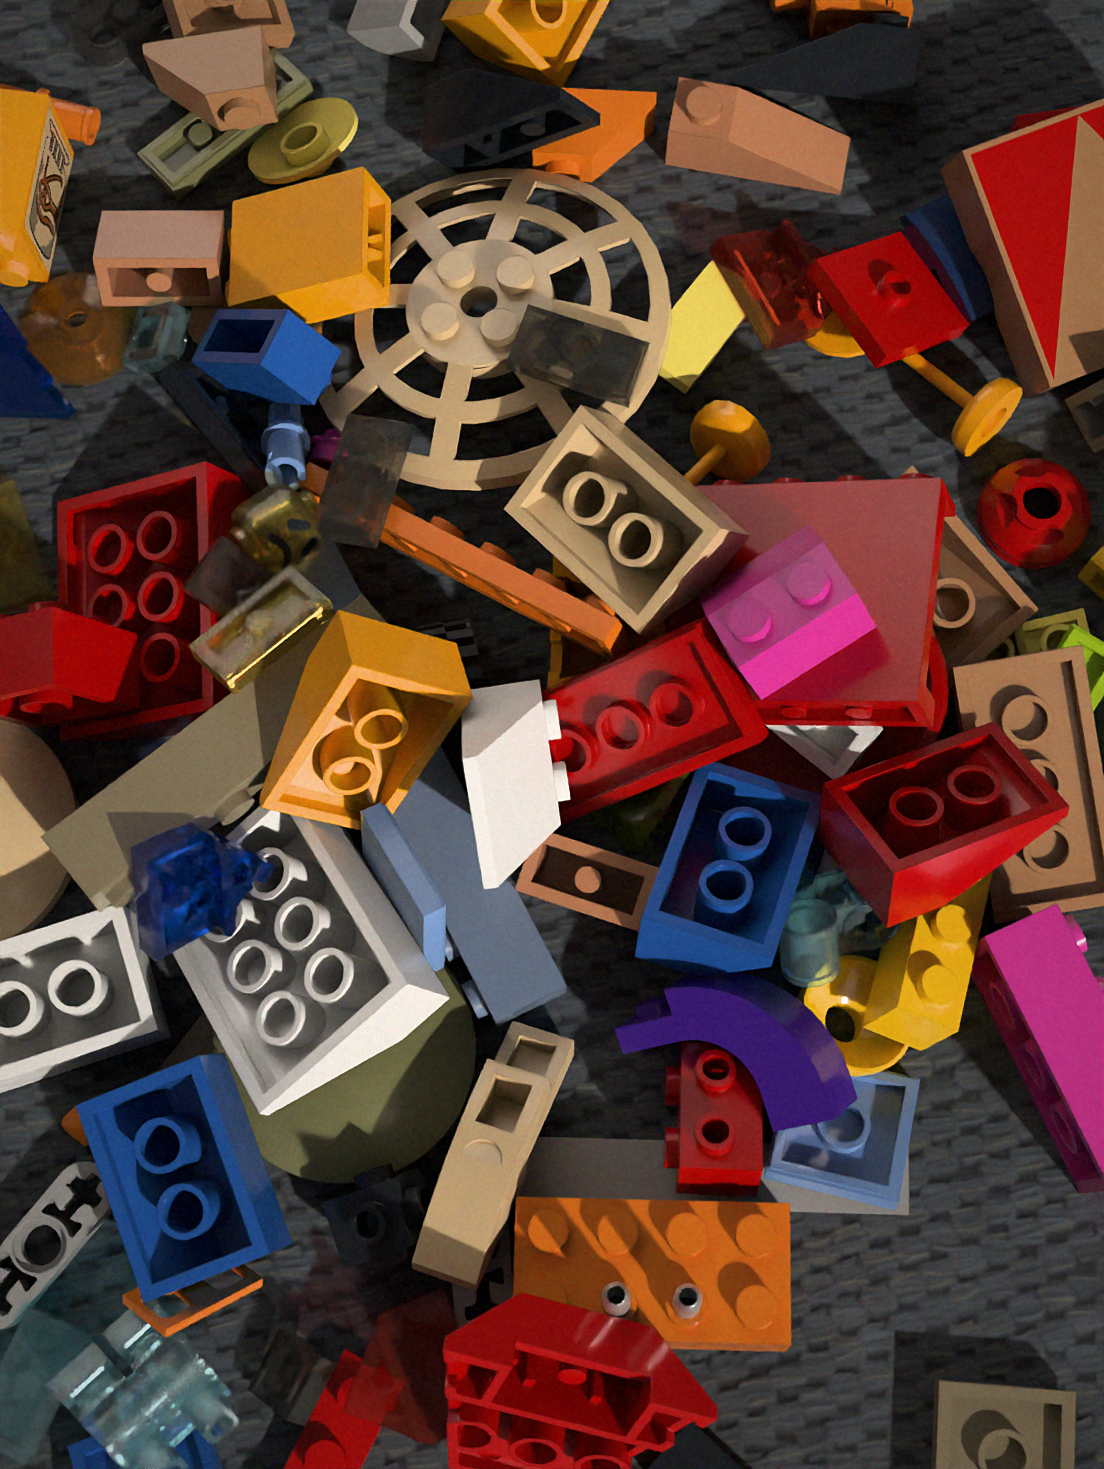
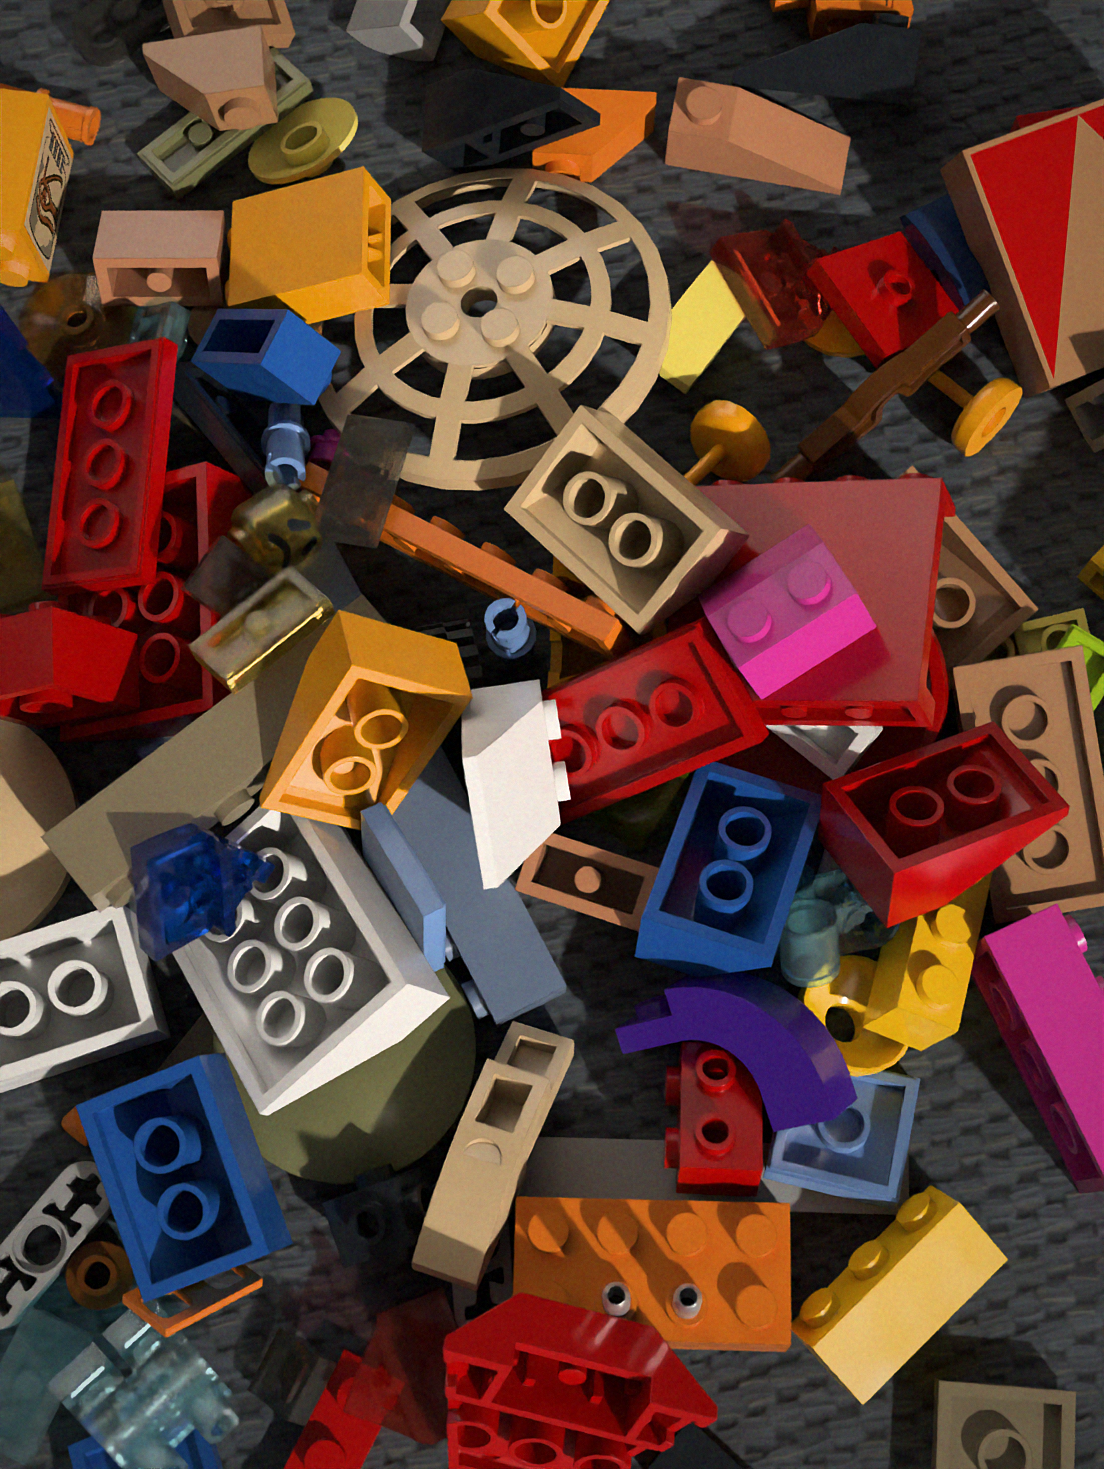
clear smoke plate [507,304,650,408] -> none
red piece [976,459,1091,569] -> none
none -> red tile [41,337,178,596]
none -> reddish brown plate [66,1241,135,1310]
none -> medium blue axle [484,598,537,667]
none -> reddish brown piece [770,289,1000,482]
none -> yellow brick [791,1185,1008,1405]

